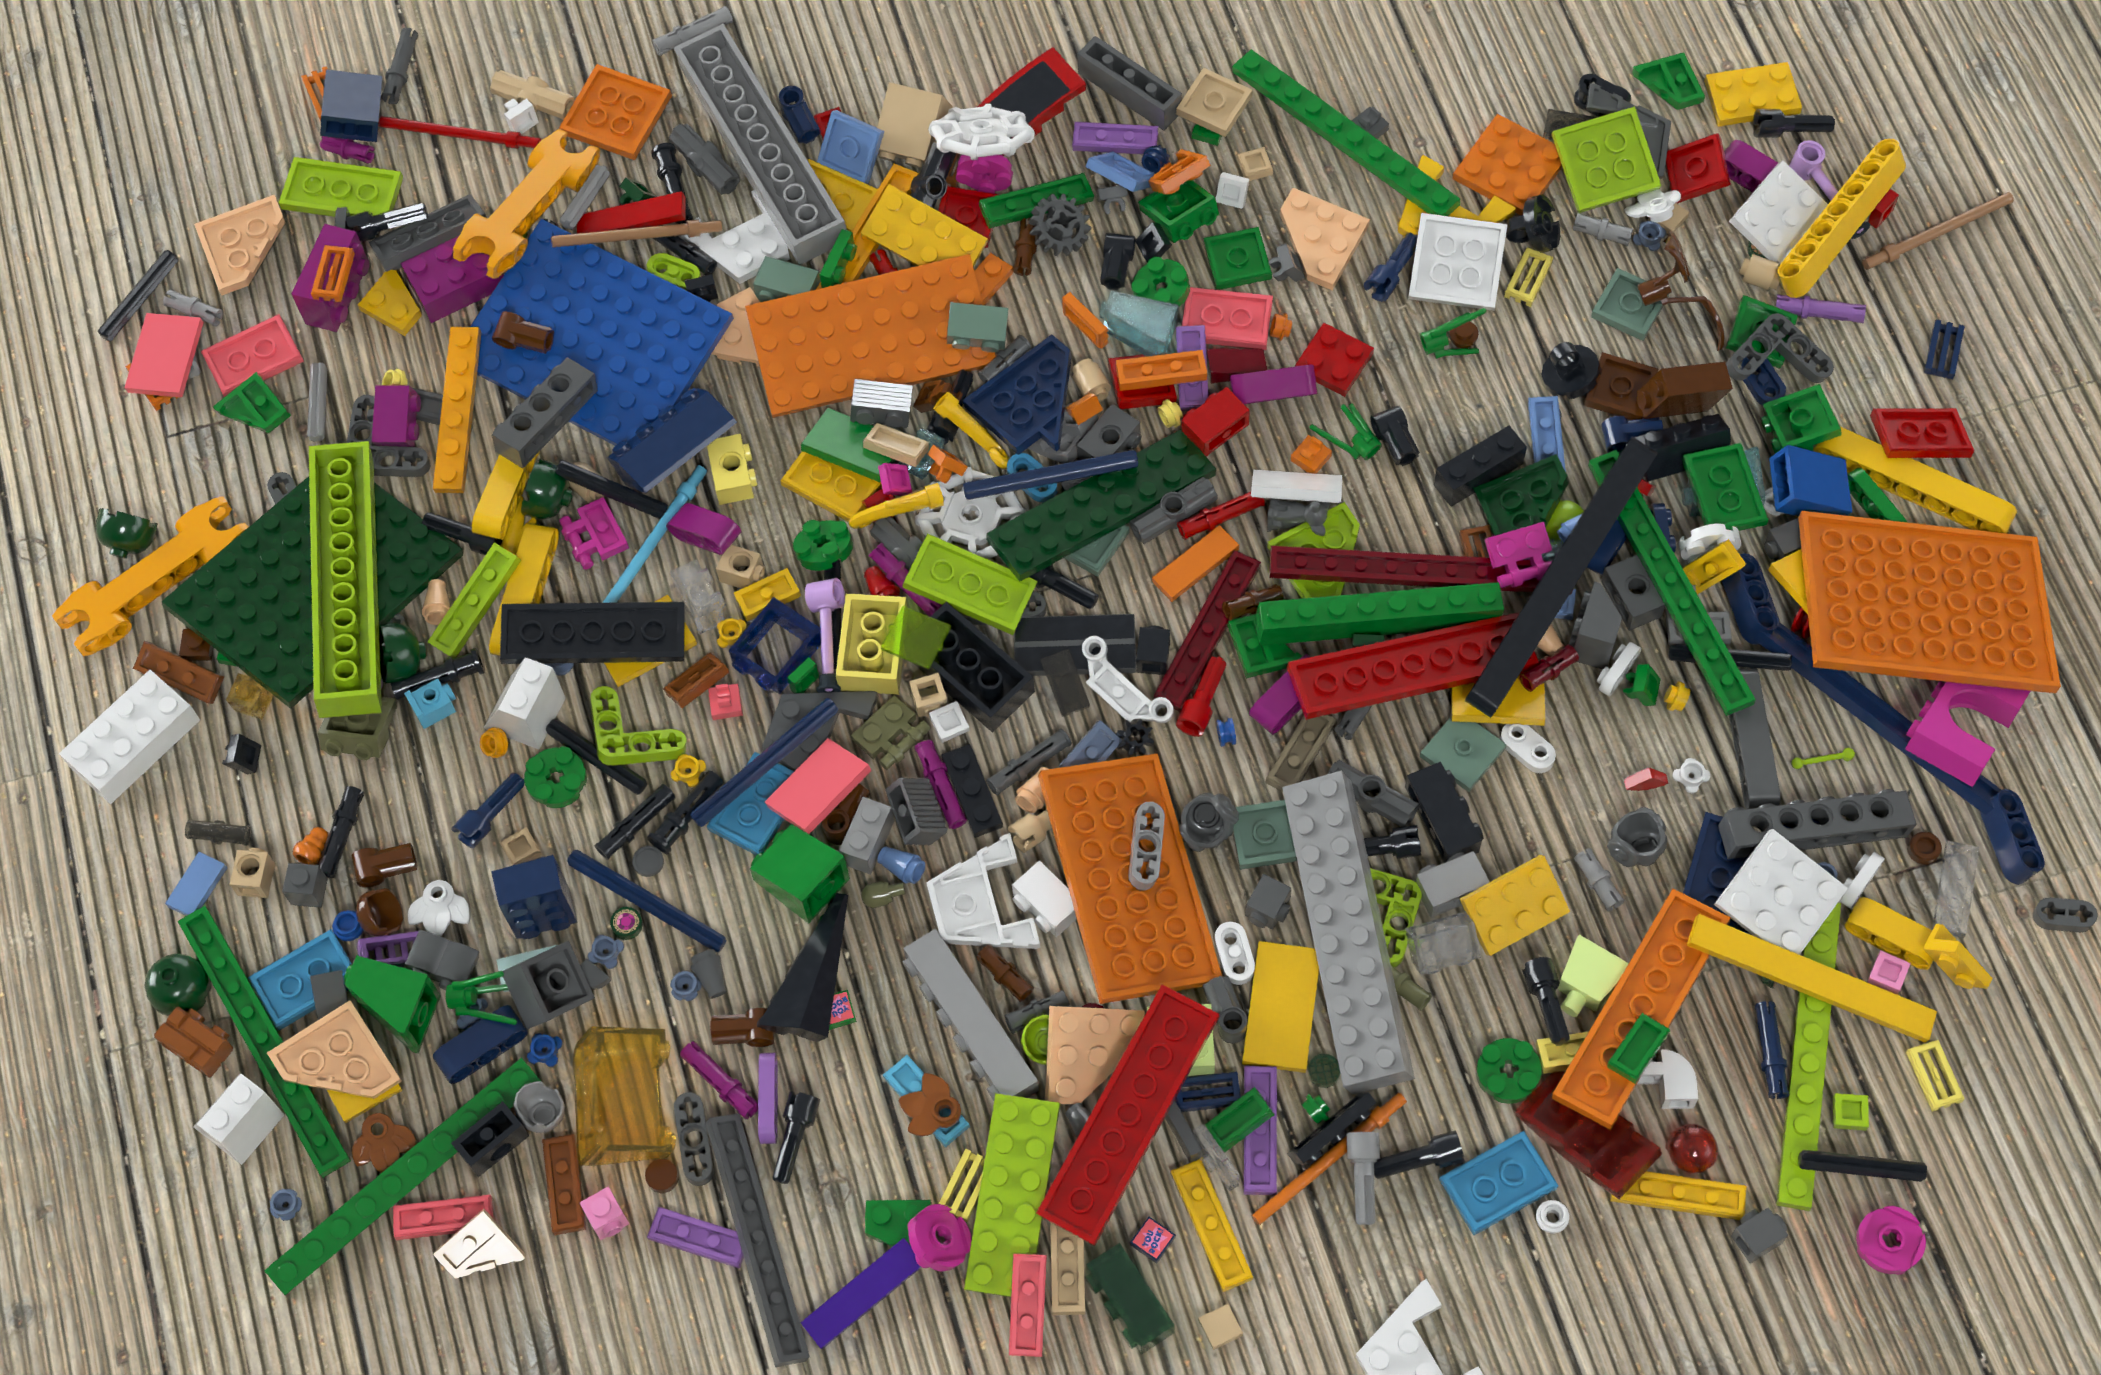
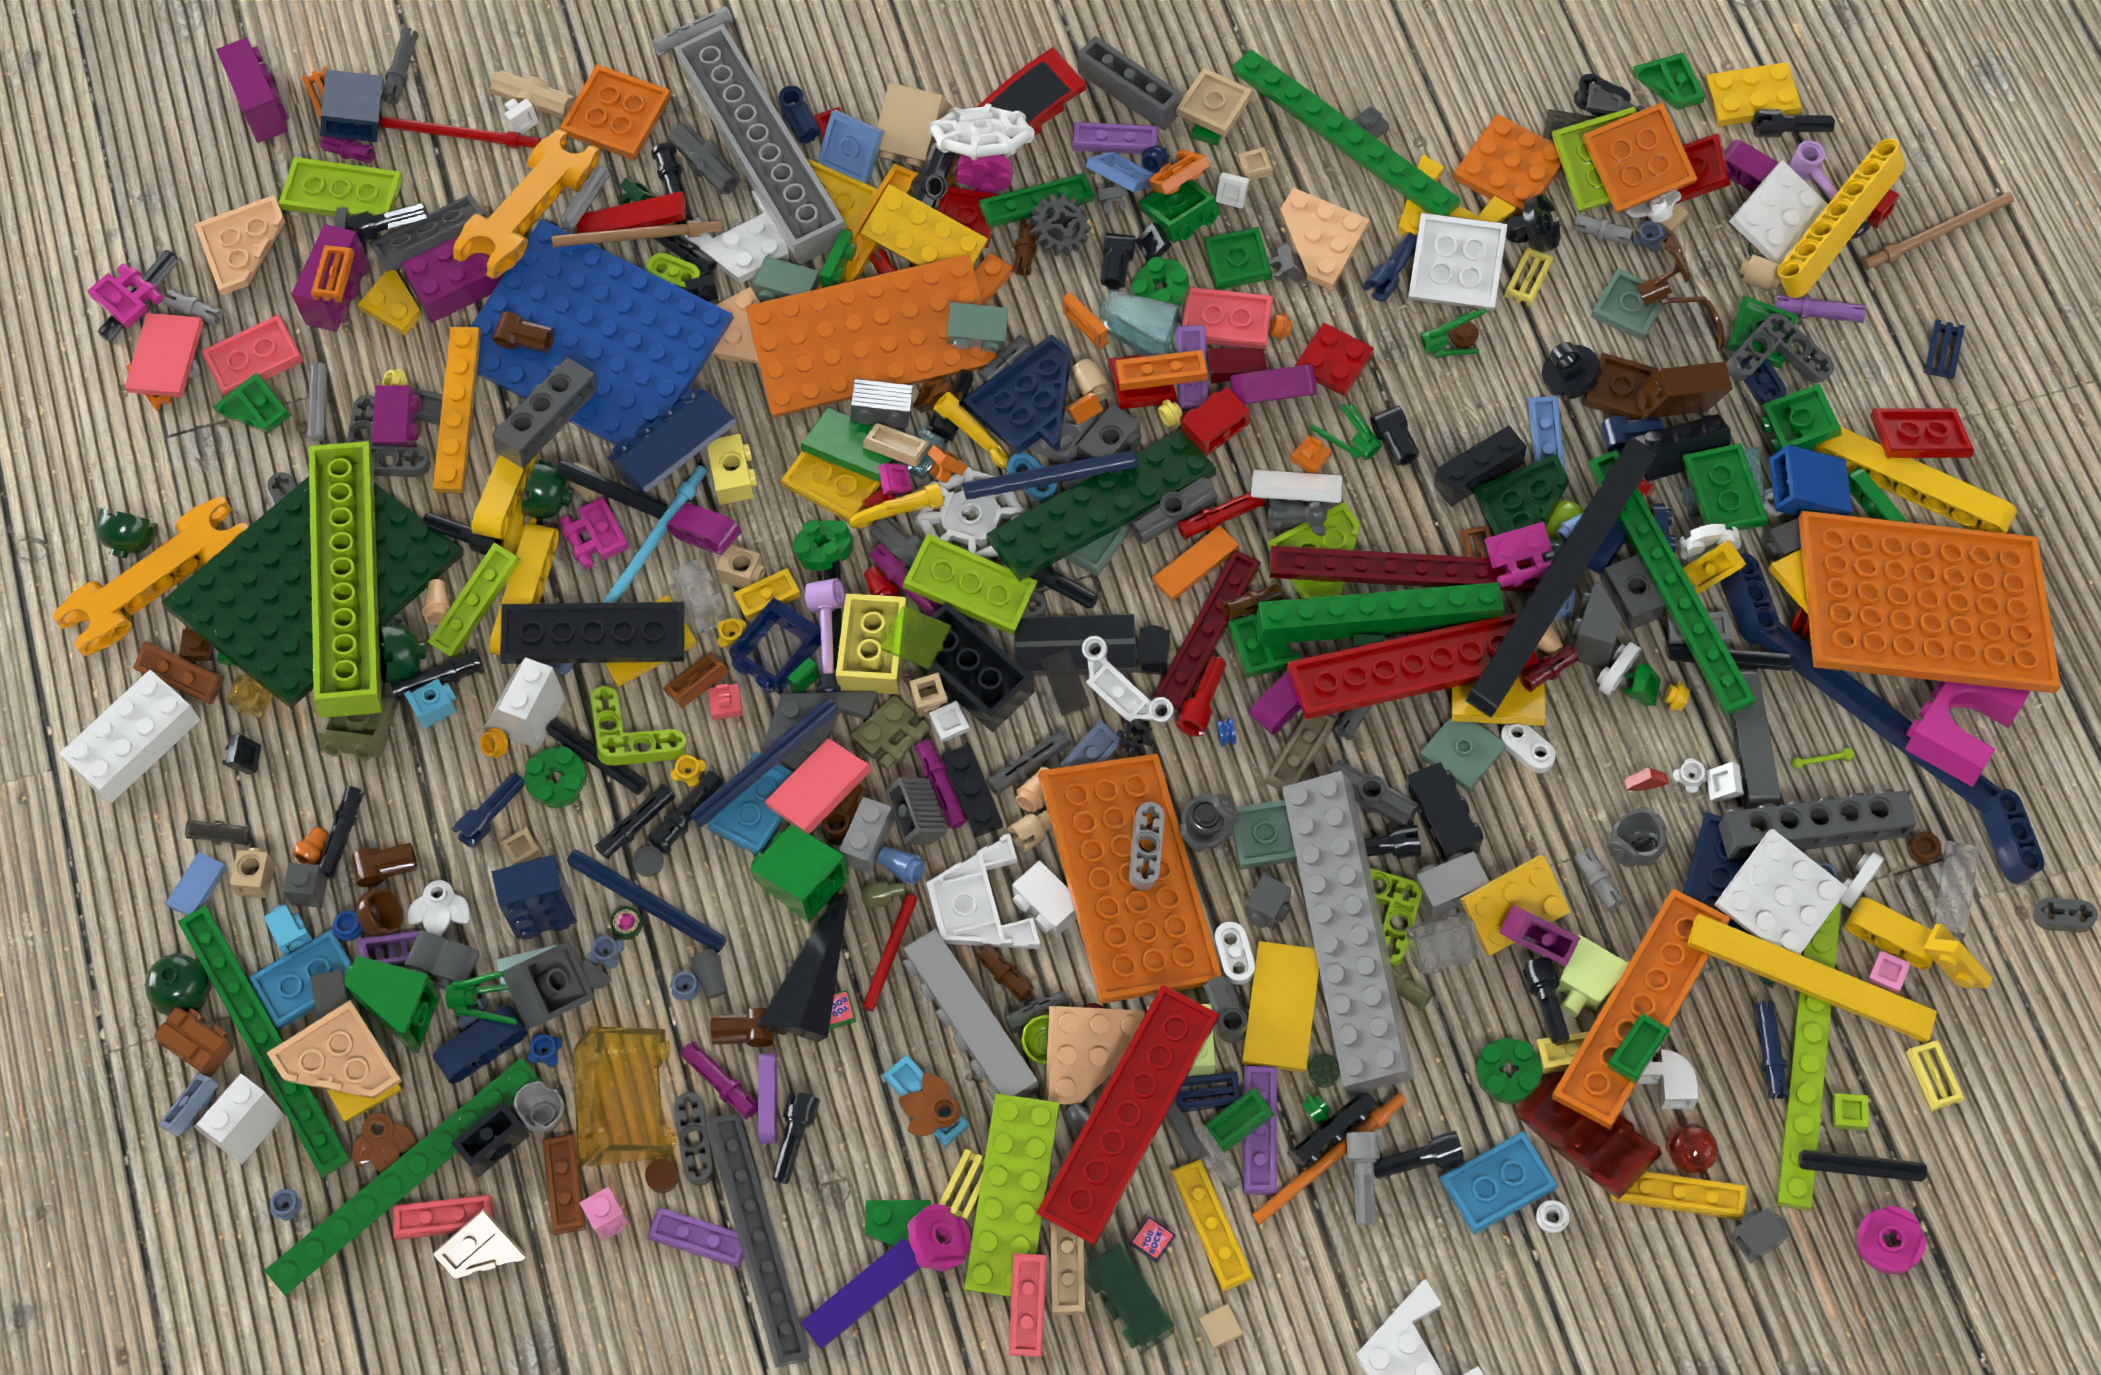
none -> dark pink plate [87,263,163,329]
none -> sand blue plate [158,1073,219,1137]
none -> magenta brick [216,37,289,143]
none -> medium azure brick [264,904,313,956]
none -> red bar [862,894,918,1012]
none -> magenta brick [1499,904,1581,966]
none -> orange plate [1582,102,1697,214]
none -> white tile [1706,762,1744,803]

